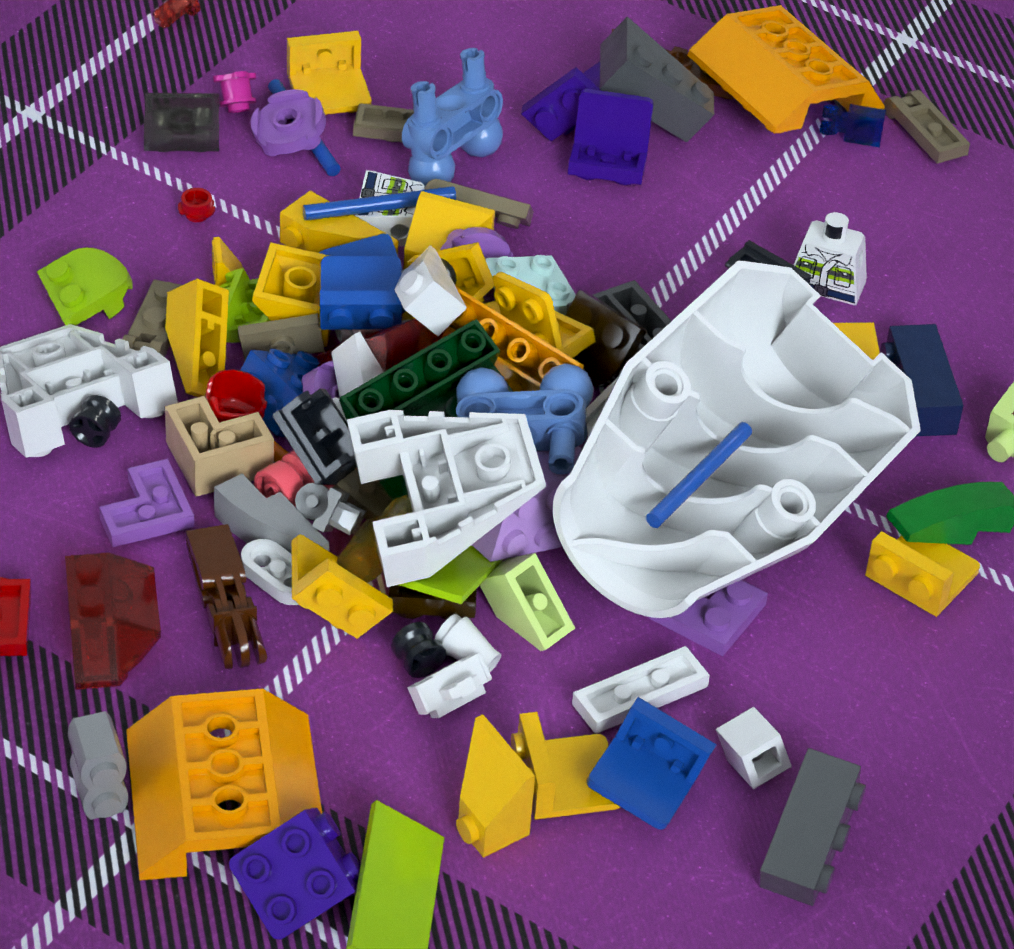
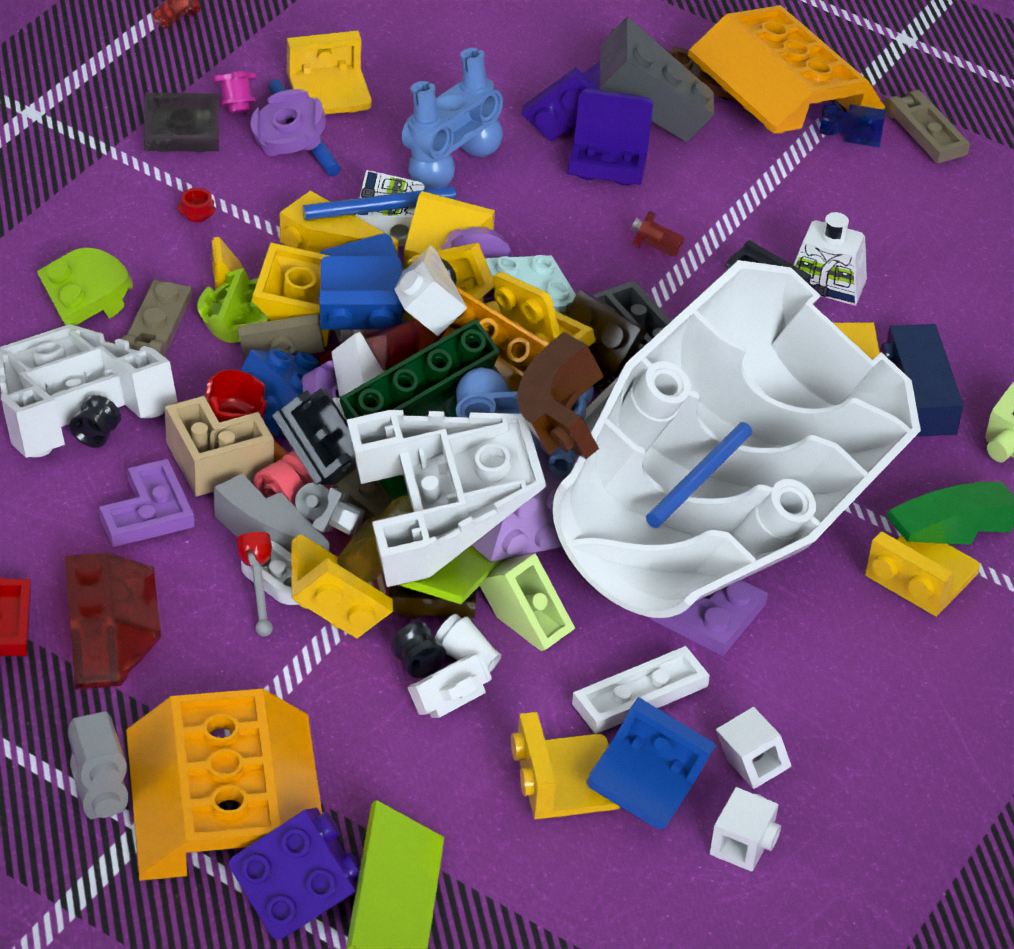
yellow slope [165,278,229,397] -> none
reddish brown arm [186,524,268,670] -> none
dark tan plate [353,103,414,142] -> none
dark tan plate [425,179,534,229] -> none
yellow slope [456,714,535,858] -> none
dark grey wedge [760,748,866,906] -> none
none -> hinge [236,532,273,637]
none -> reddish brown arch [517,332,604,459]
none -> clear red piece [630,211,685,256]
none -> white brick [710,787,781,872]

